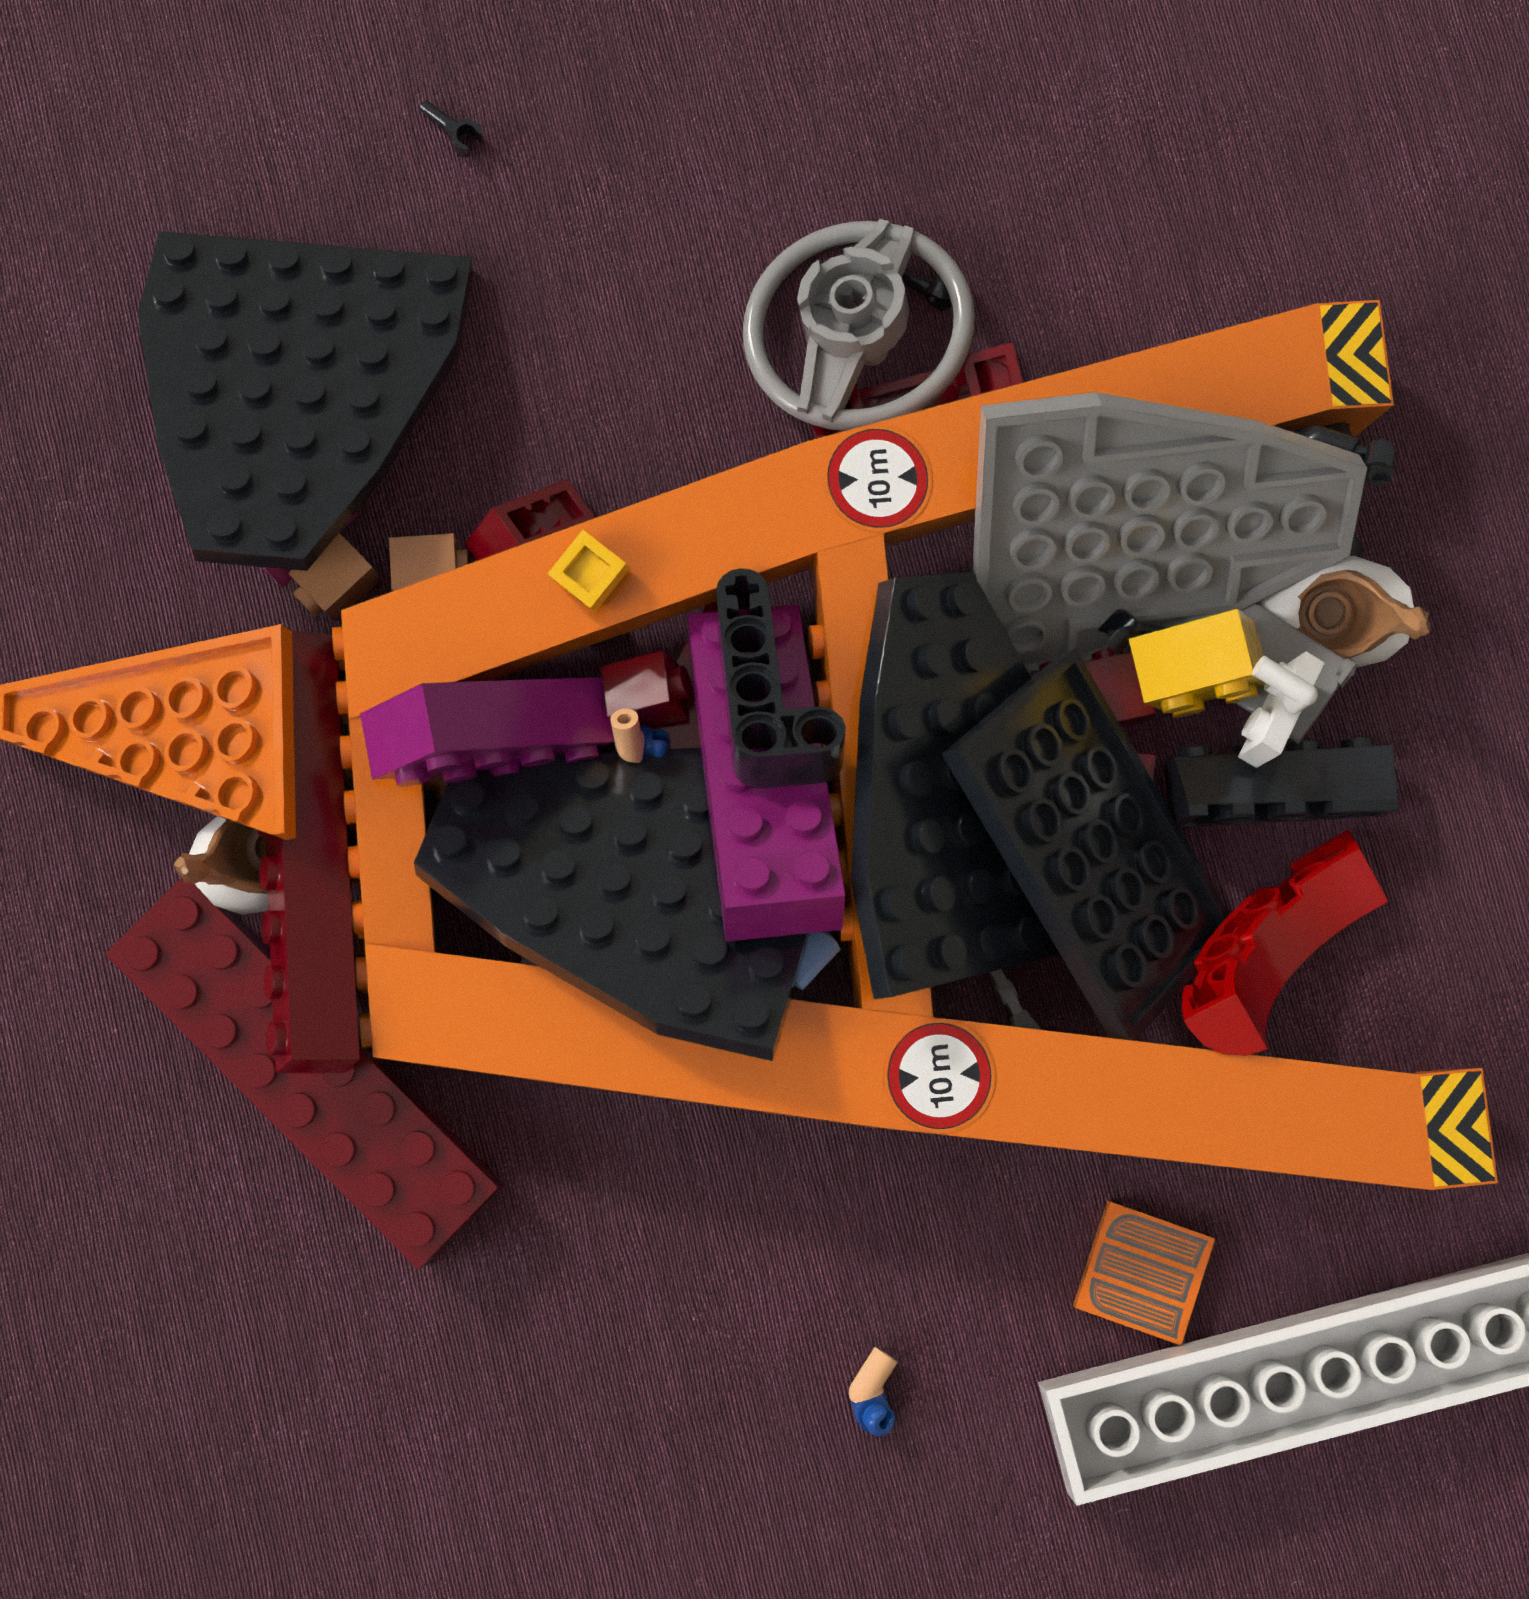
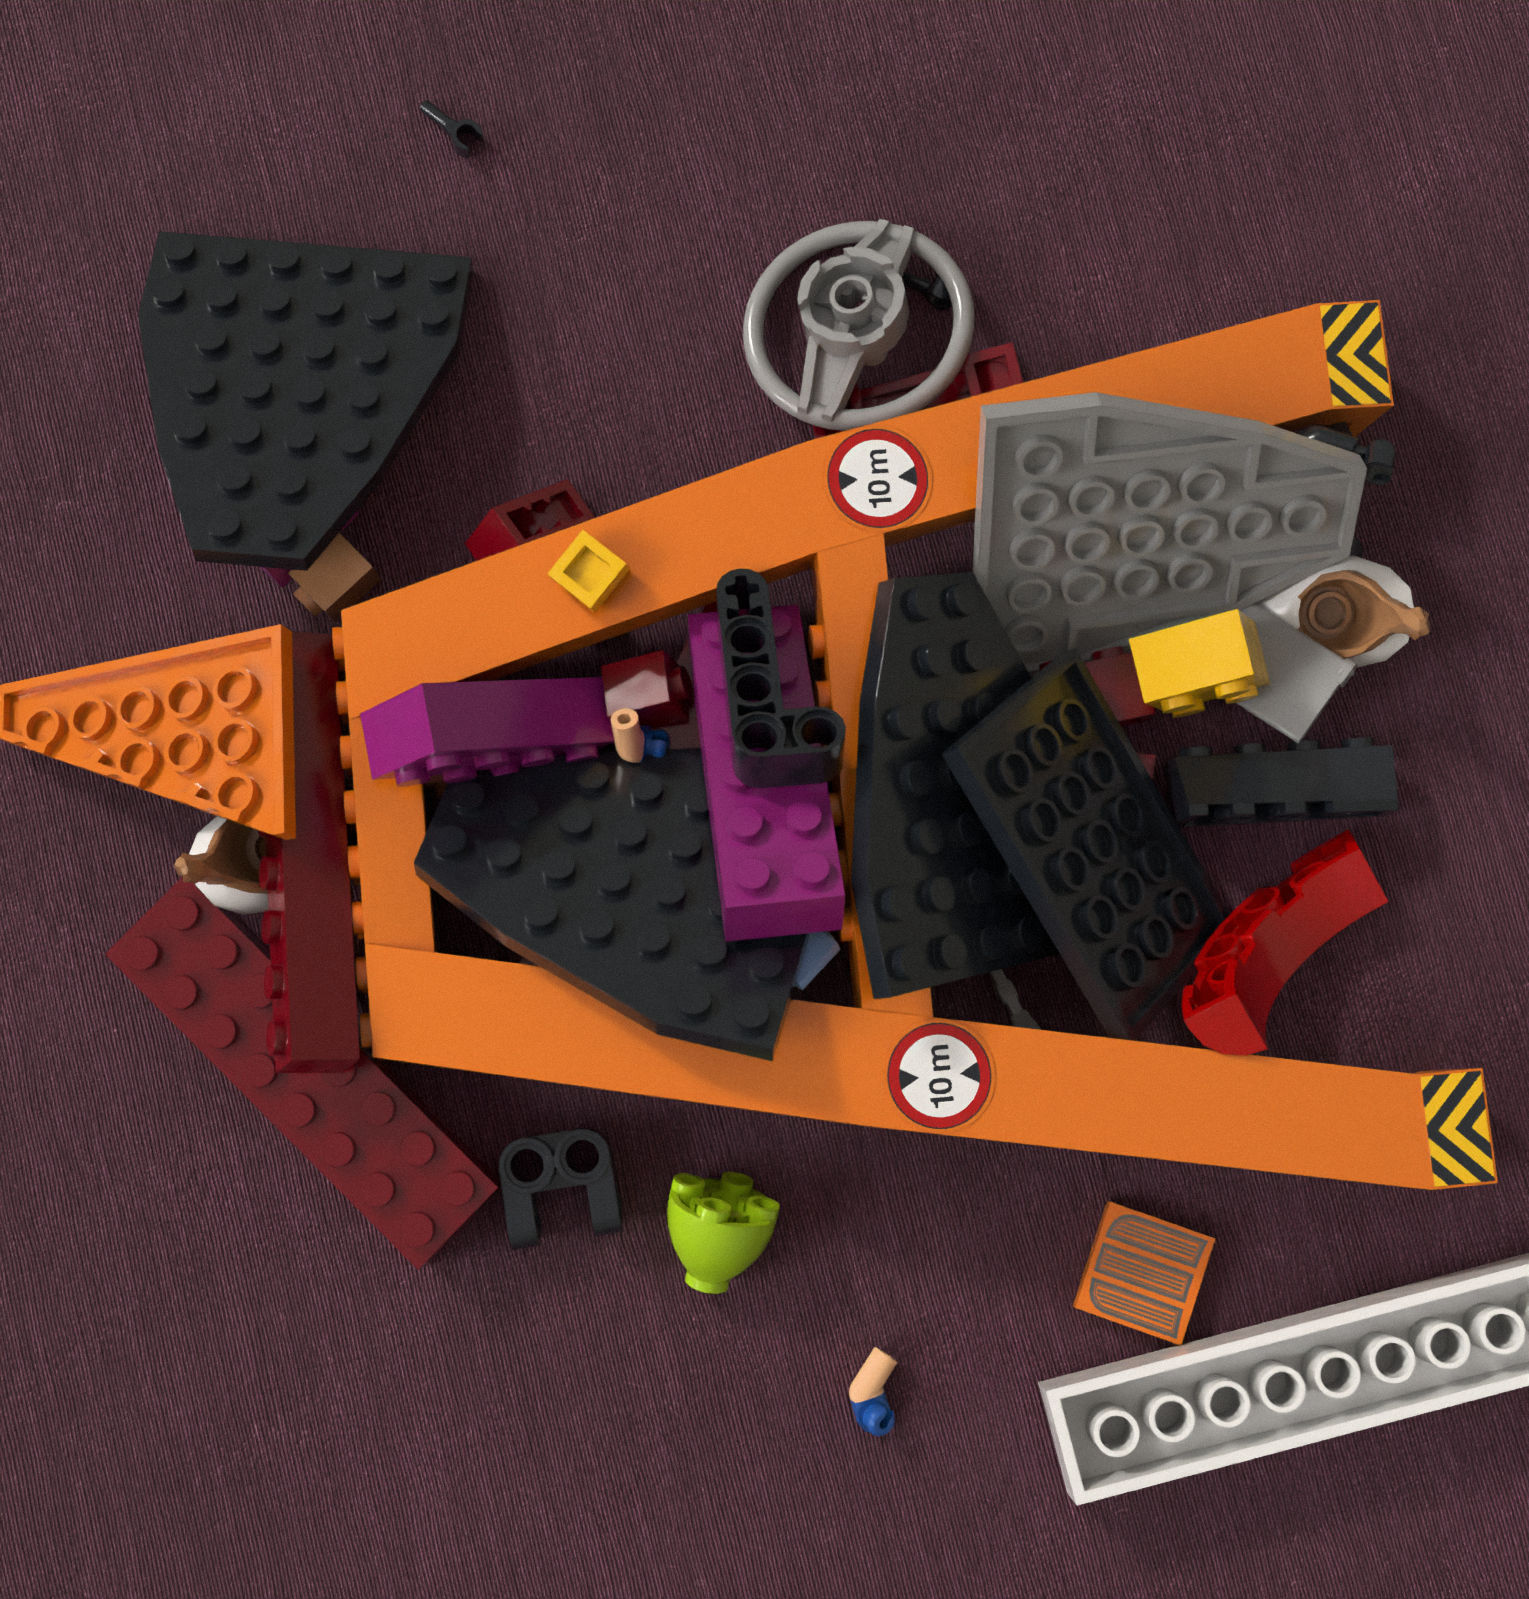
medium nougat brick [389,533,471,592] -> none
black hand [1098,609,1170,652] -> none
white plate [1238,651,1324,768] -> none
none -> black piece [499,1128,624,1250]
none -> lime piece [667,1172,780,1294]

